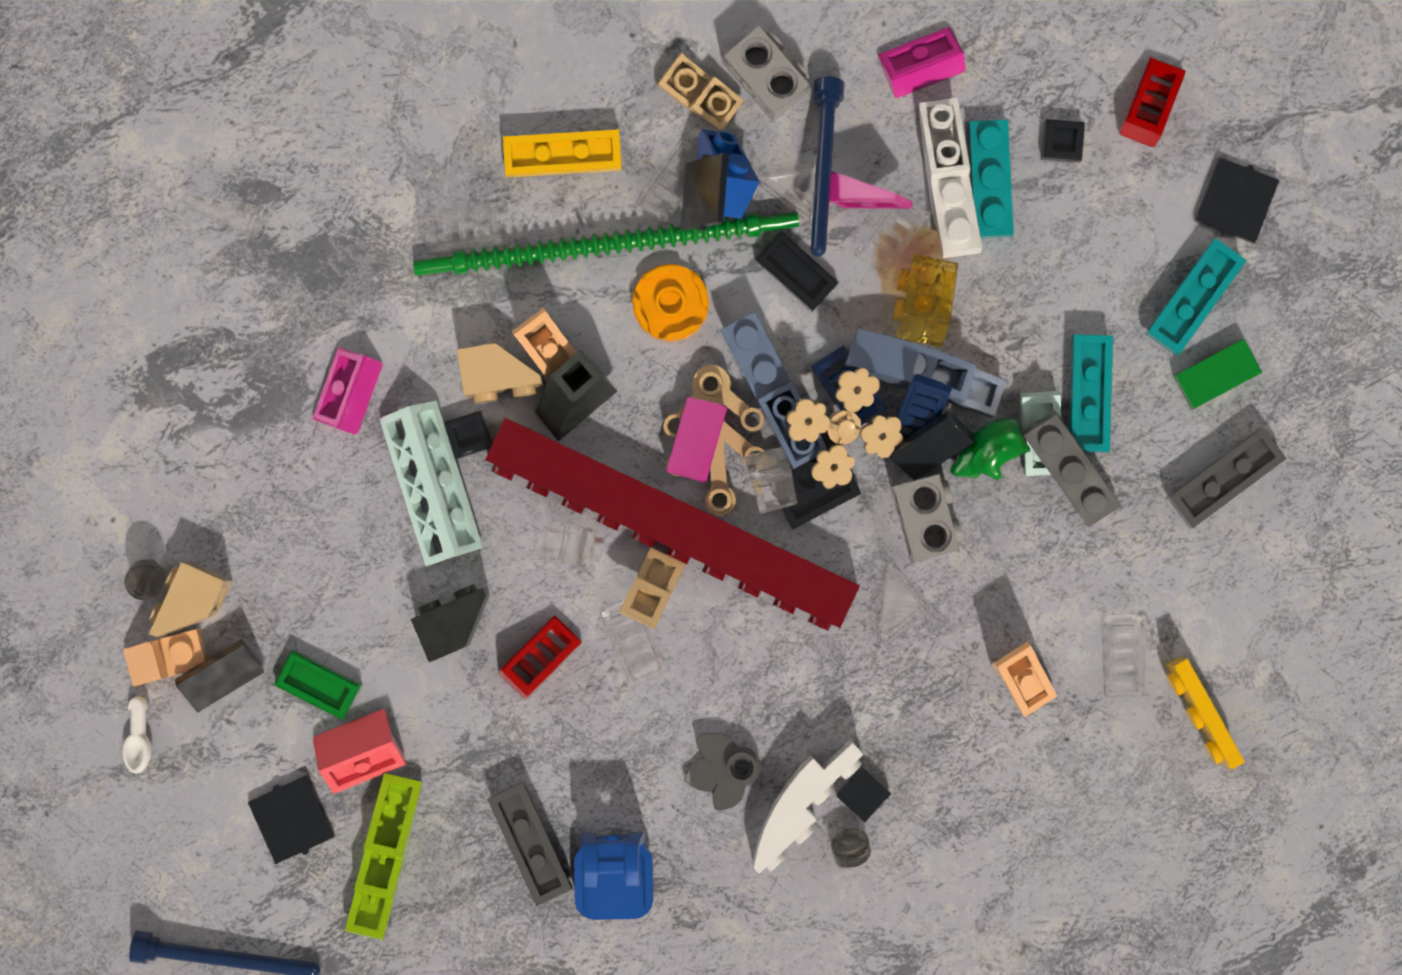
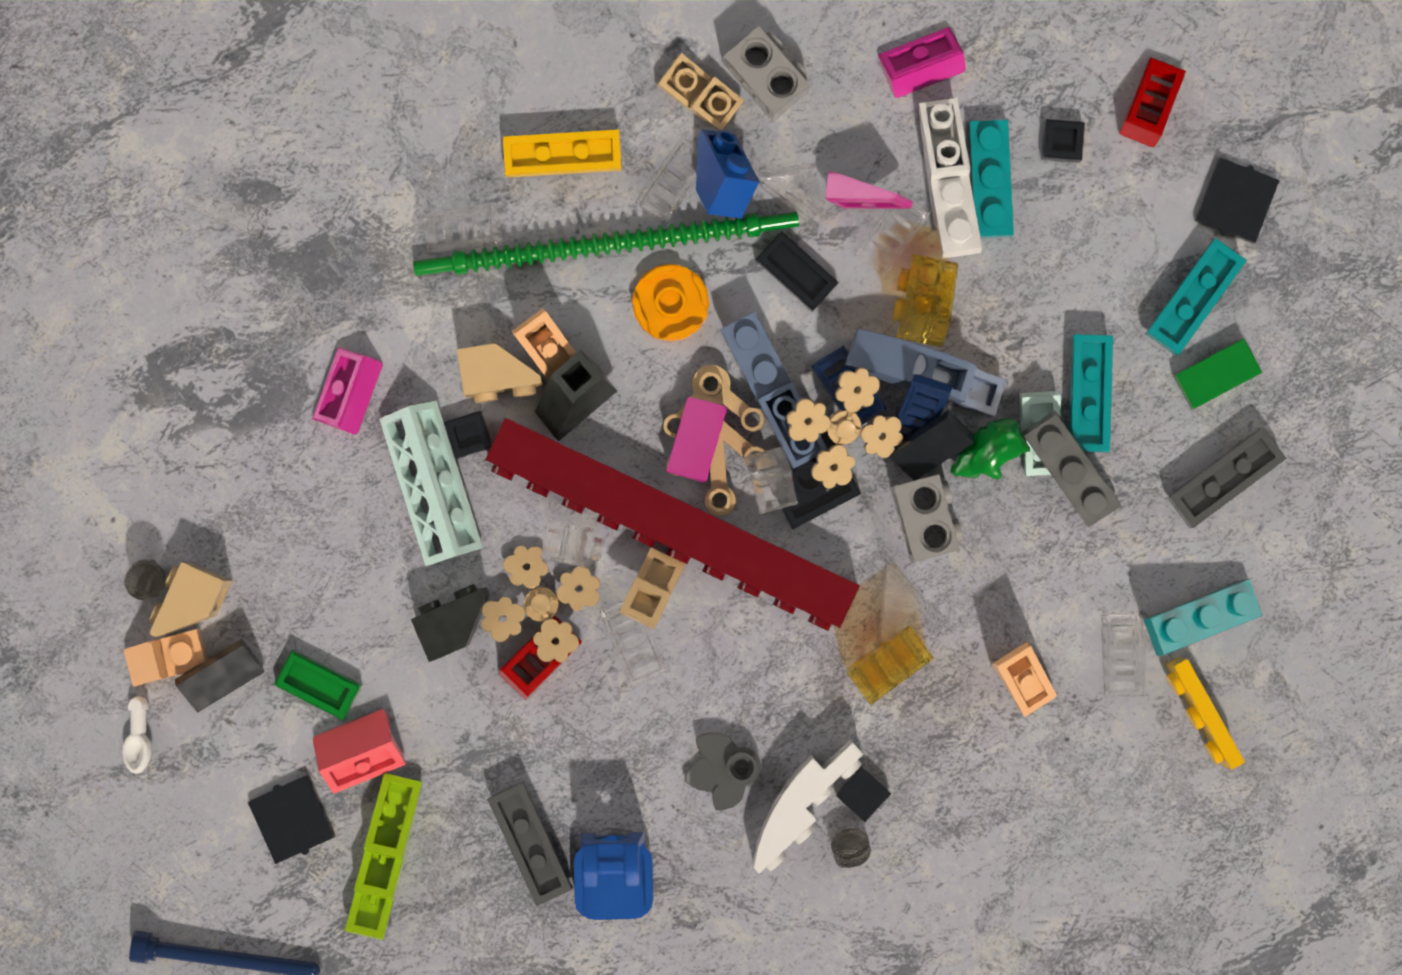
black piece [680,153,729,231] -> none
dark blue piece [811,76,845,257] -> none
none -> tan plant [481,546,600,663]
none -> clear yellow brick [844,625,934,705]
none -> teal plate [1143,579,1263,656]

